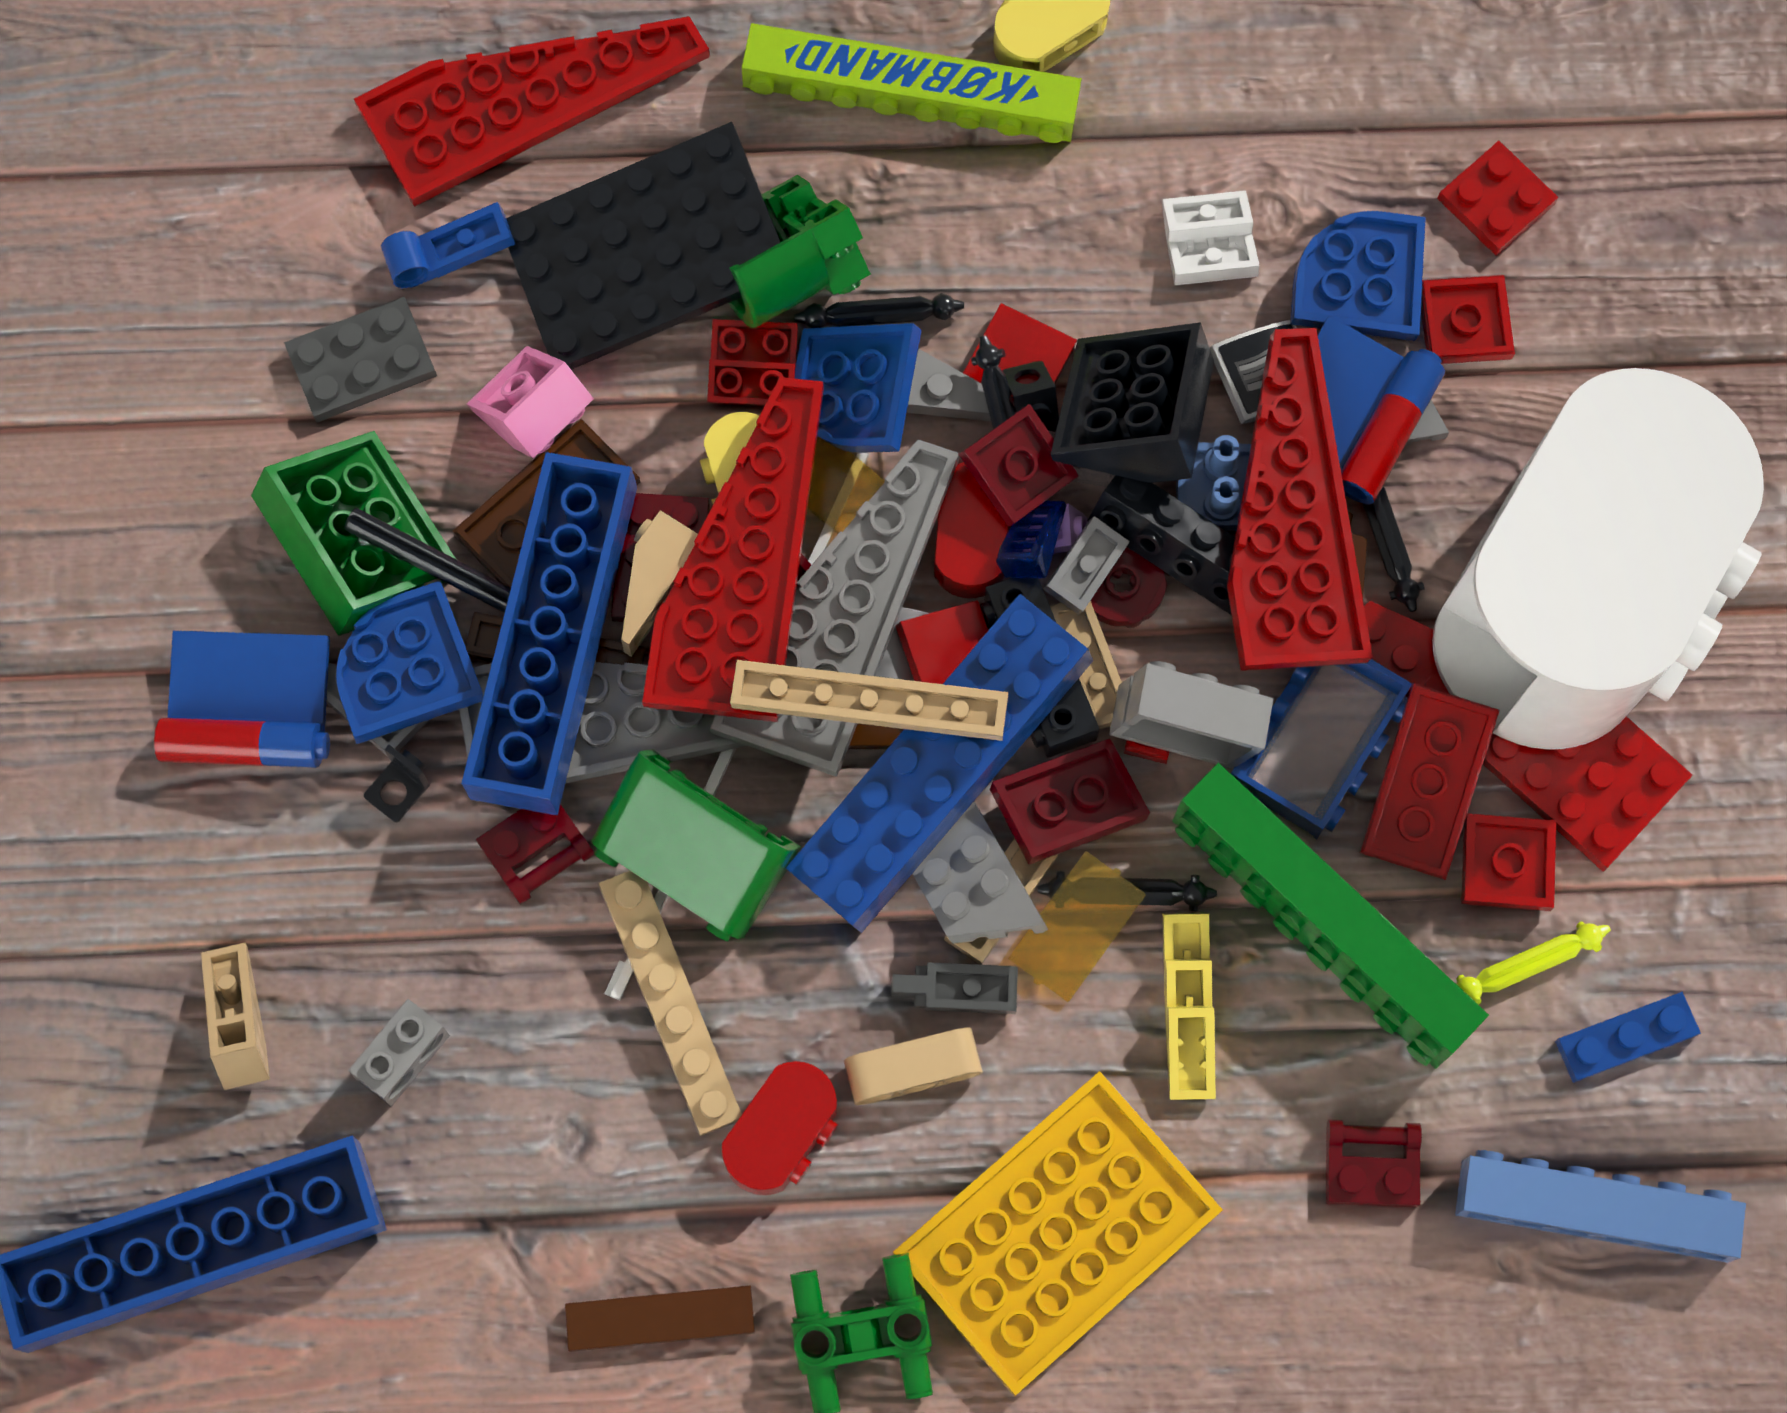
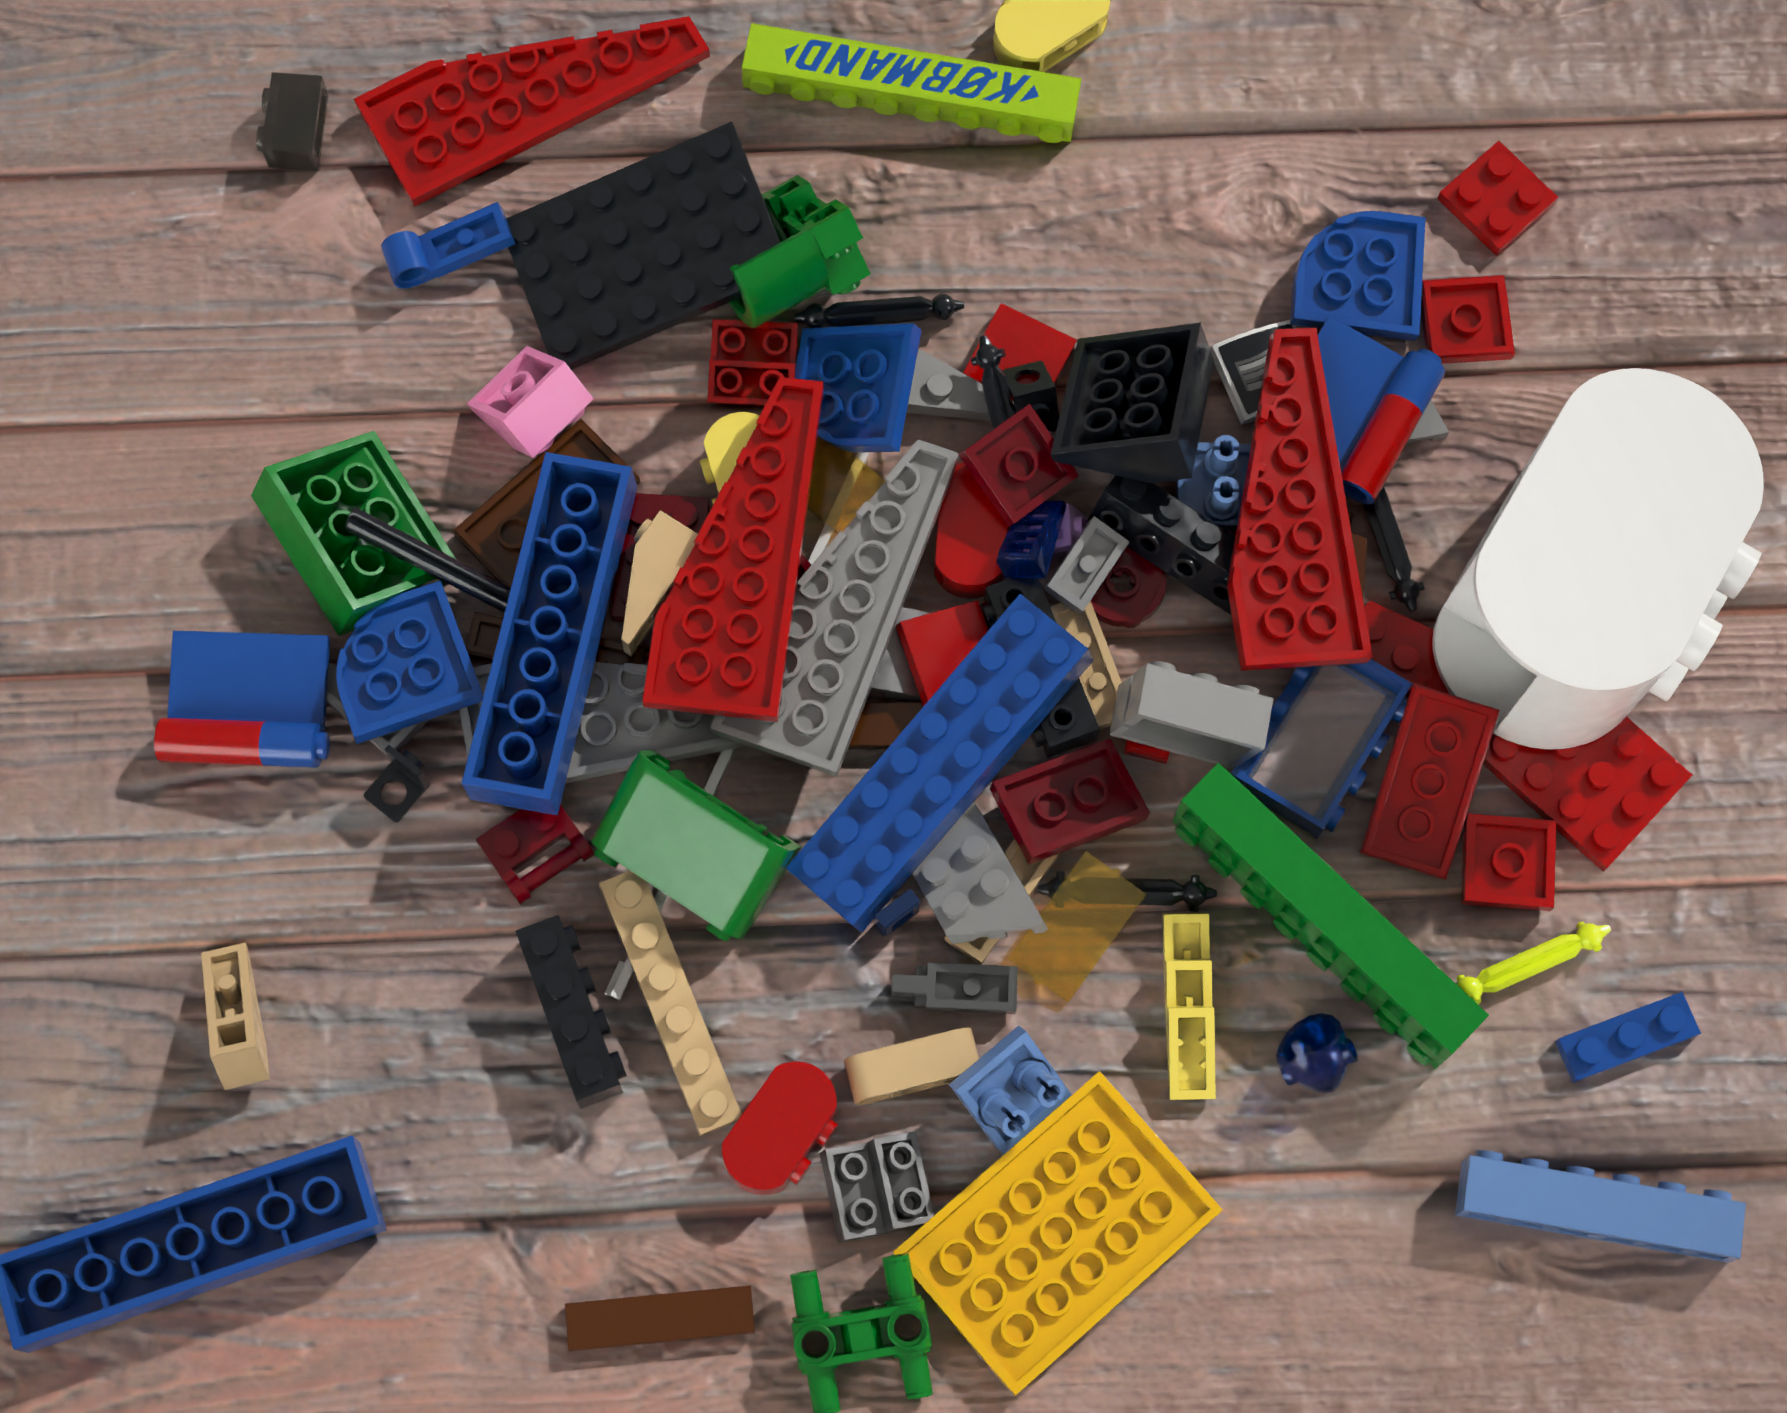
dark grey plate [284,296,437,423] -> none
light grey brick [348,999,450,1107] -> none
tan plate [730,660,1008,741] -> none
white slope [1162,190,1260,285] -> none
dark red plate [1326,1119,1422,1207] -> none
none -> clear smoke brick [256,72,329,171]
none -> black brick [516,915,627,1109]
none -> flat silver slope [819,1131,934,1243]
none -> dark blue tile [874,889,920,937]
none -> medium blue plate [949,1025,1072,1155]
none -> clear blue helmet [1276,1013,1358,1093]

